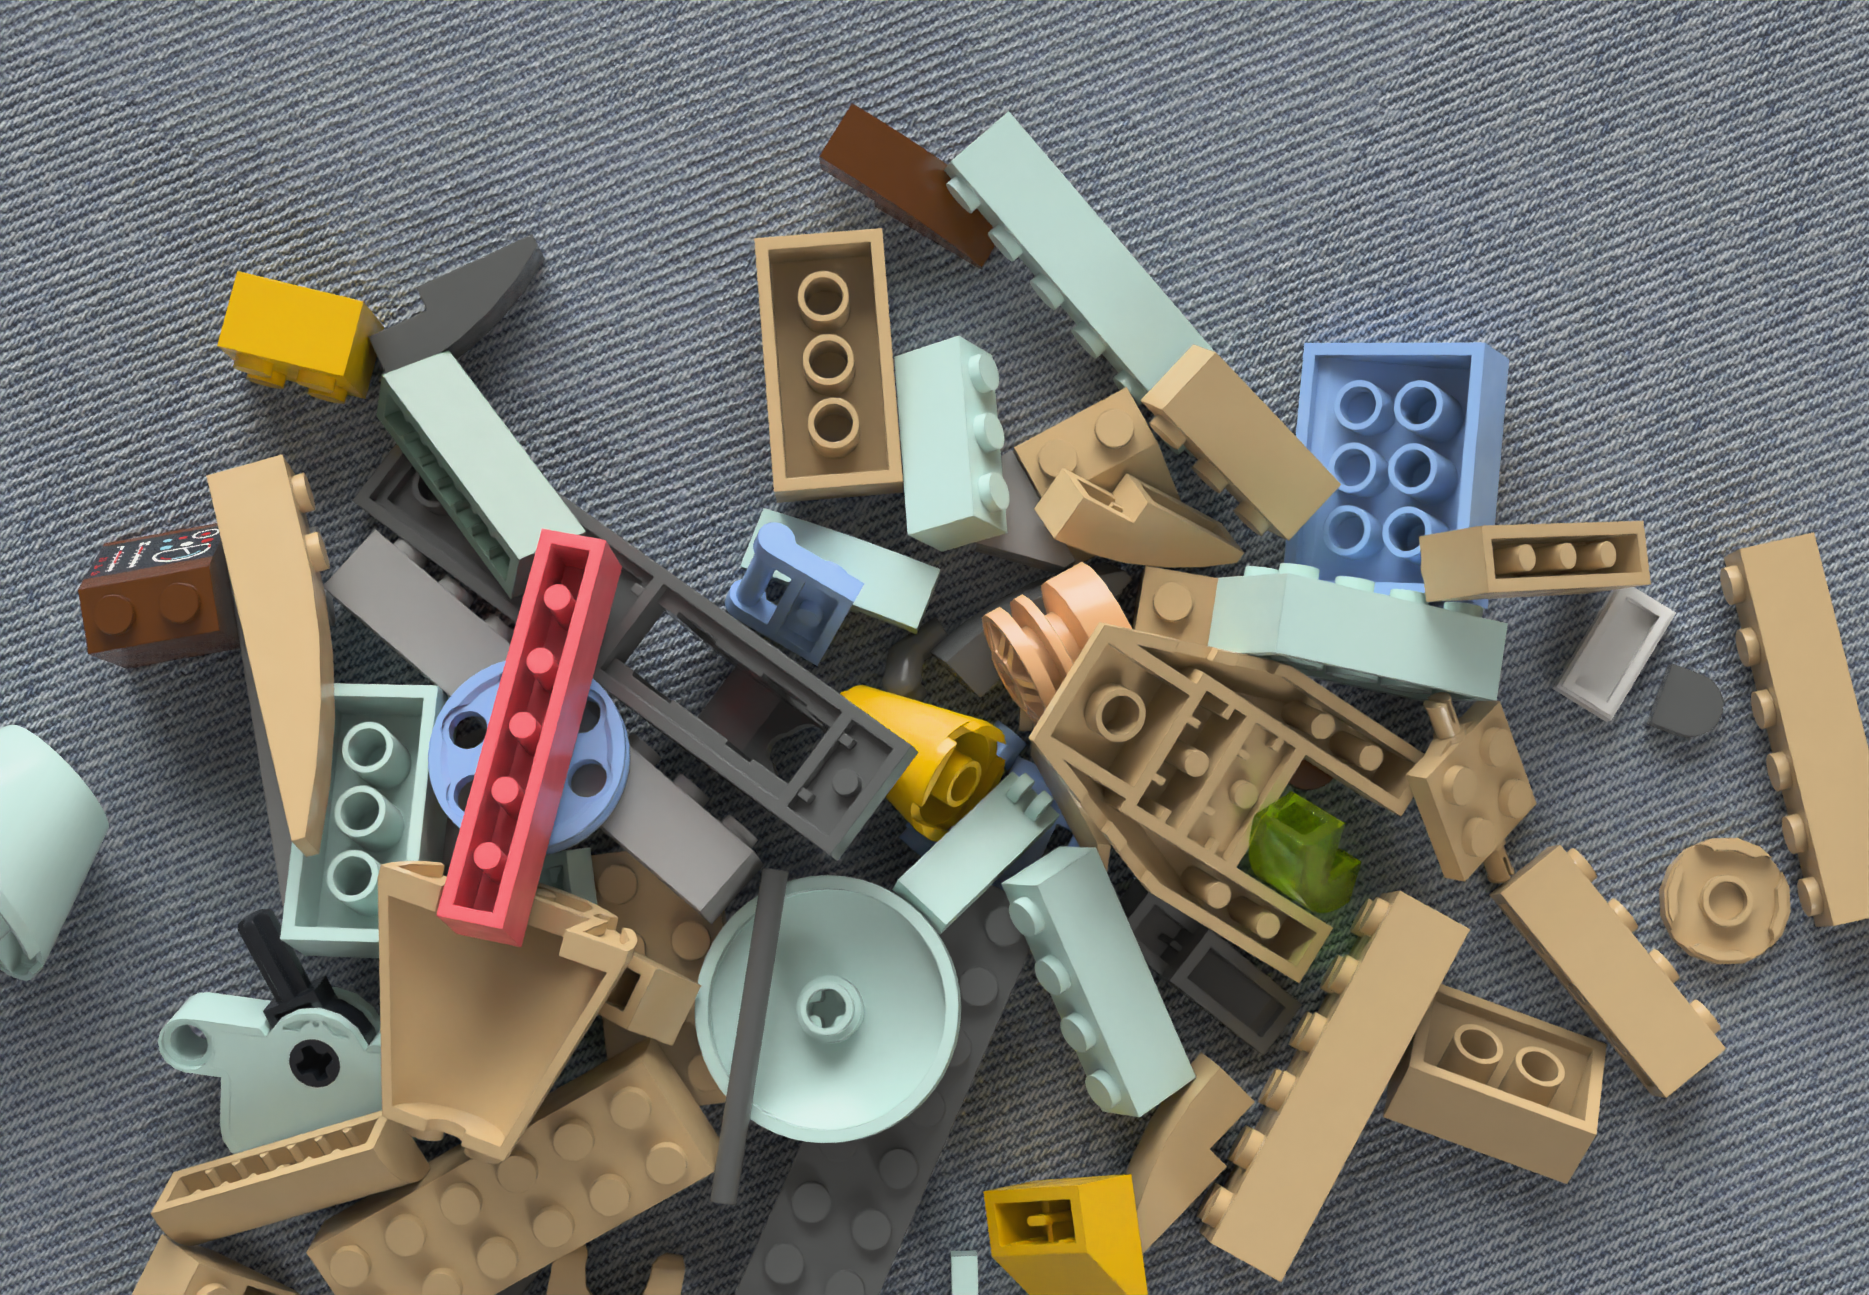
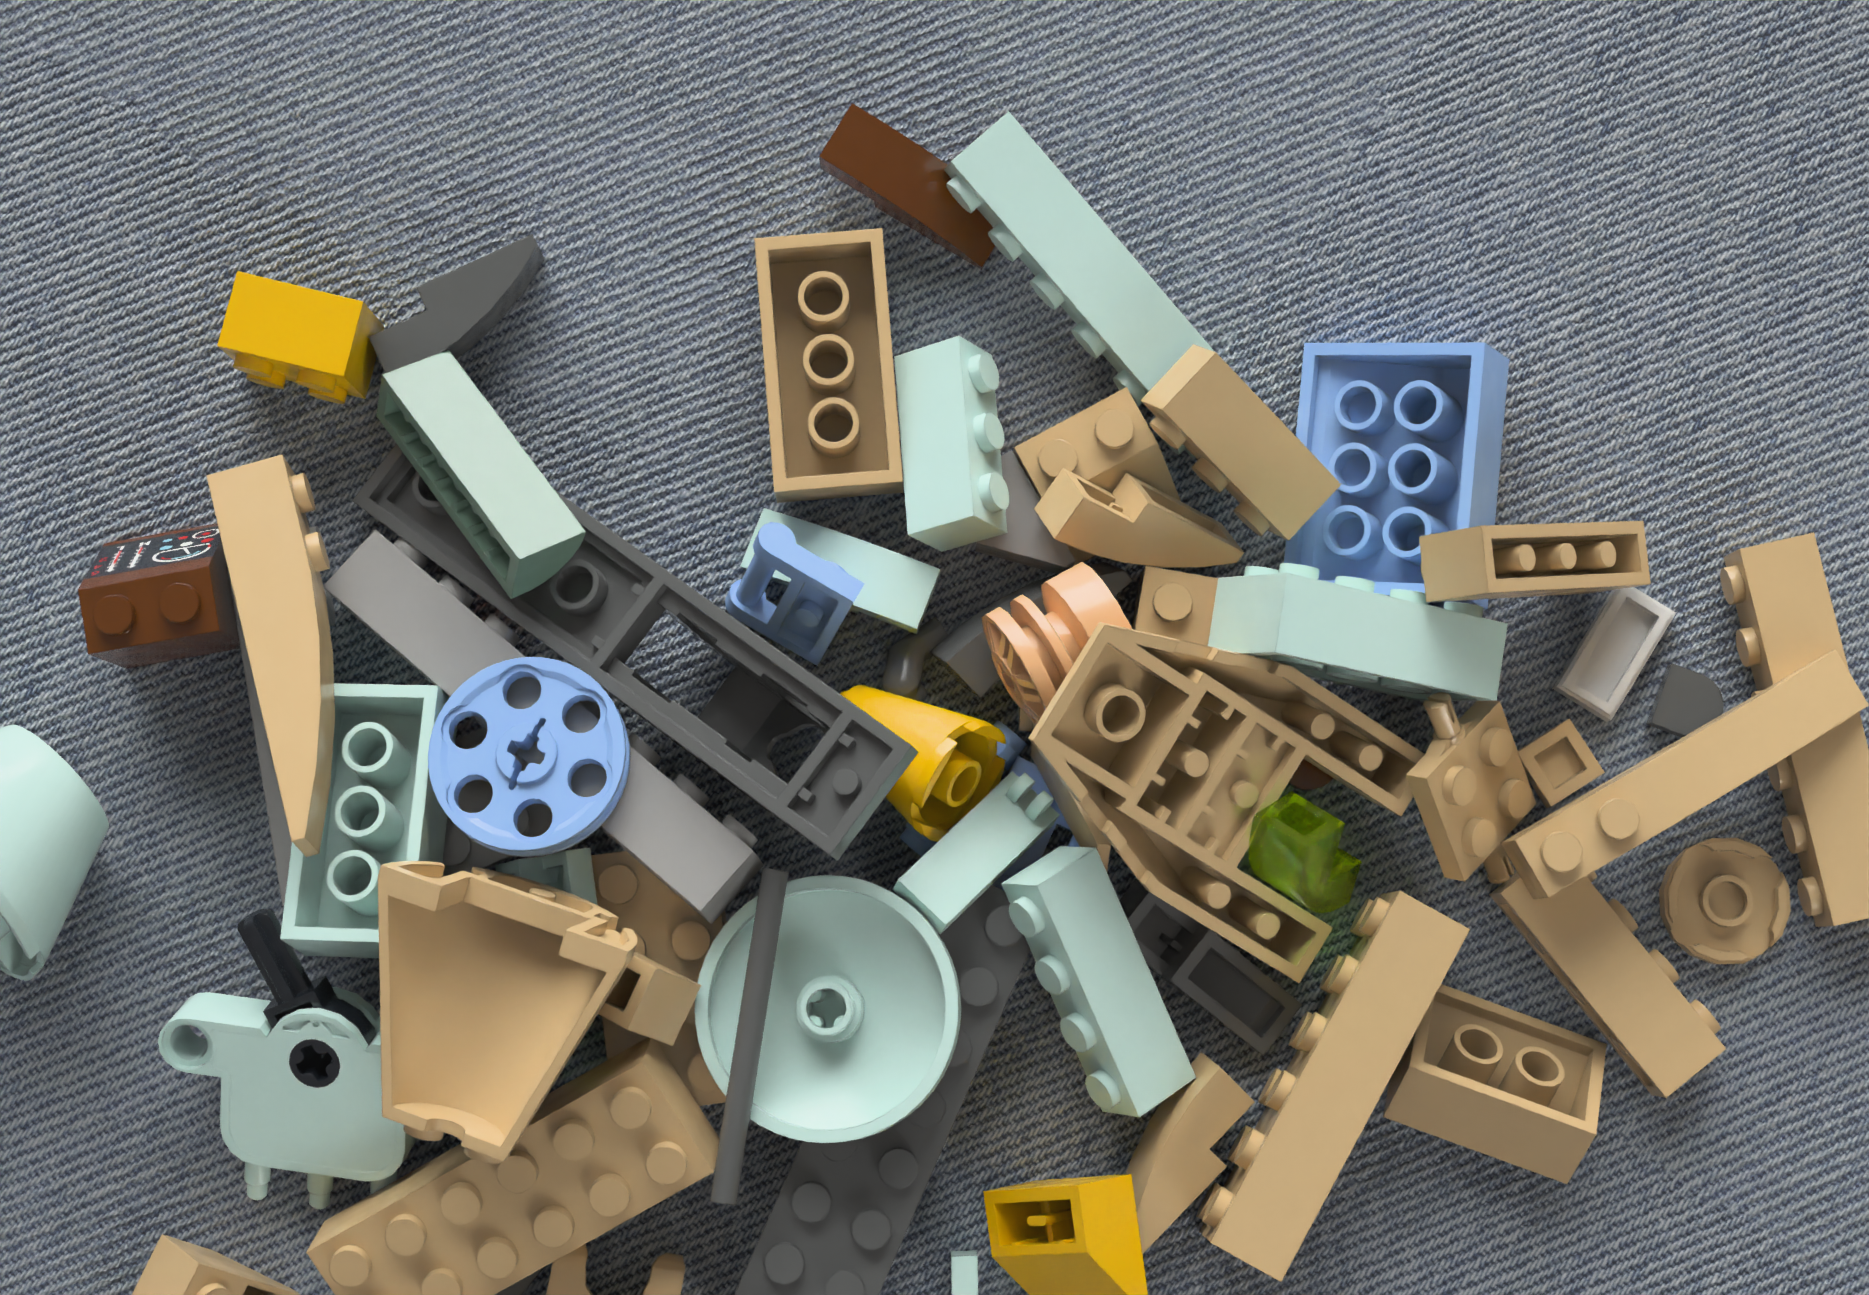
tan brick [150,1110,431,1246] -> none
coral brick [436,529,622,947] -> none
none -> tan slope [1501,650,1869,899]
none -> tan plate [1518,719,1605,808]

